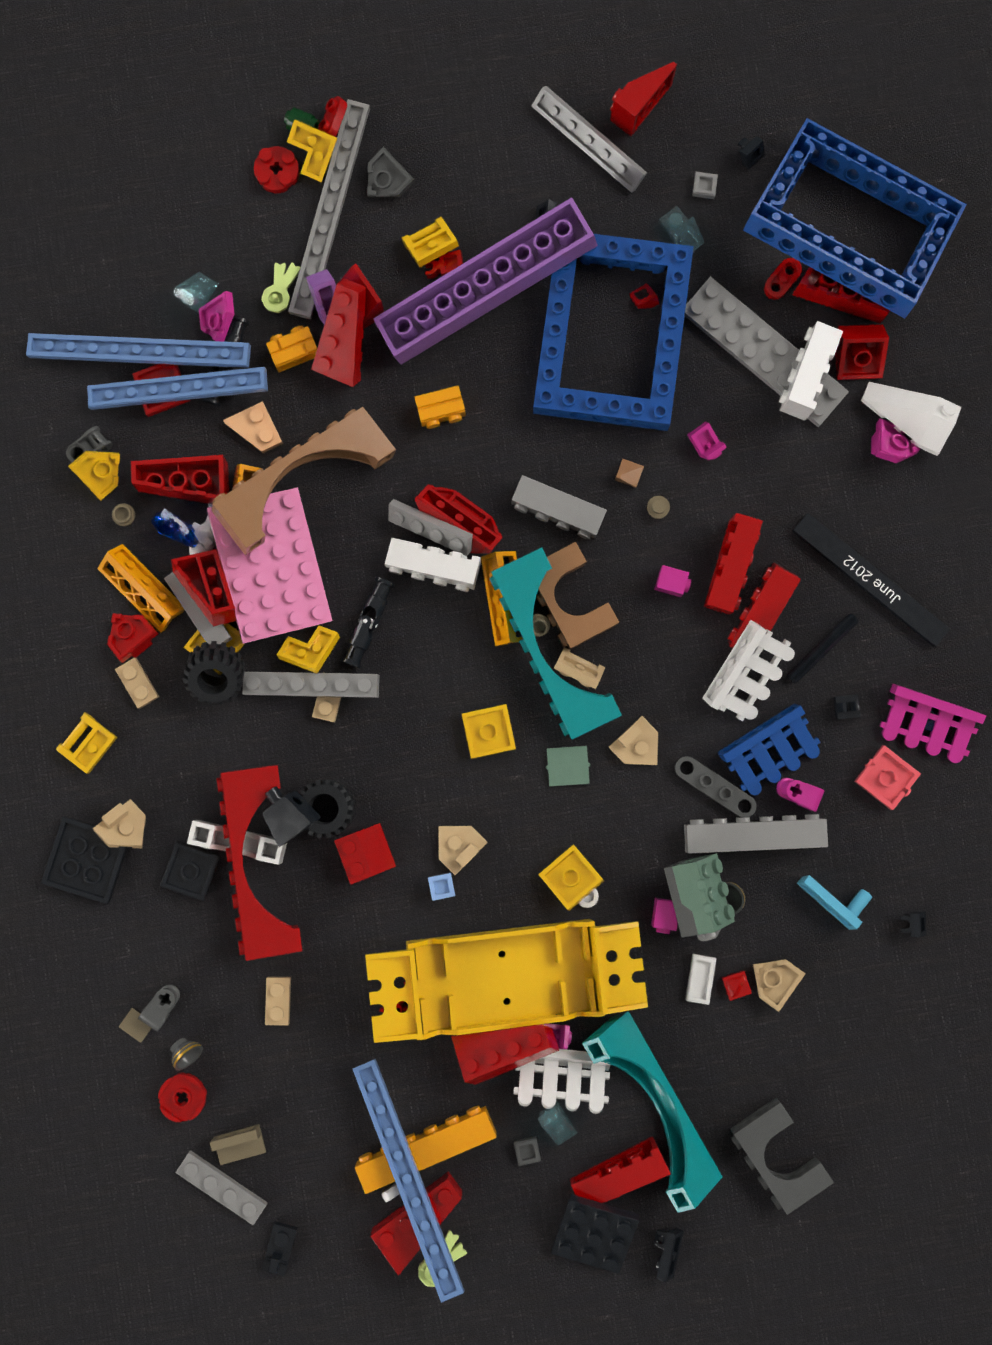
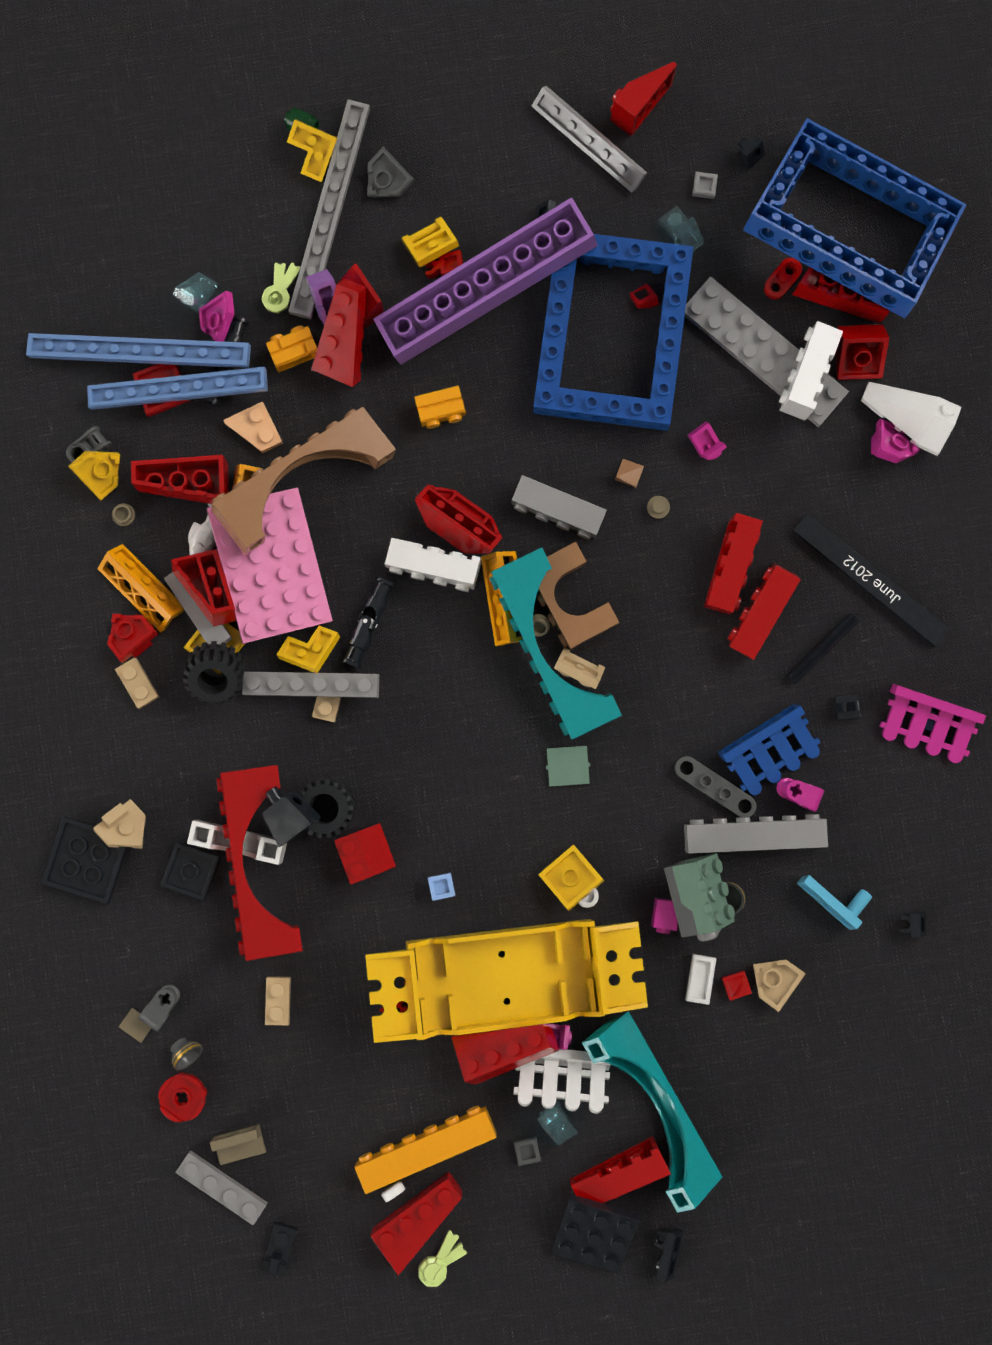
yellow plate [56,712,118,774] -> none
clear blue plate [151,508,199,548] -> none
red plate [254,146,300,193] -> none
red plate [318,96,347,136] -> none
medium blue plate [353,1059,465,1302] -> none
light grey plate [388,499,473,556] -> none
tan plate [439,826,488,875] -> none
yellow plate [462,704,516,759] -> none
tan plate [609,716,658,765] -> none
dark pink brick [654,565,691,597] -> none
white fence [702,620,795,721] -> none
dark grey arch [730,1098,834,1215] -> none
coral plate [854,745,921,810] -> none

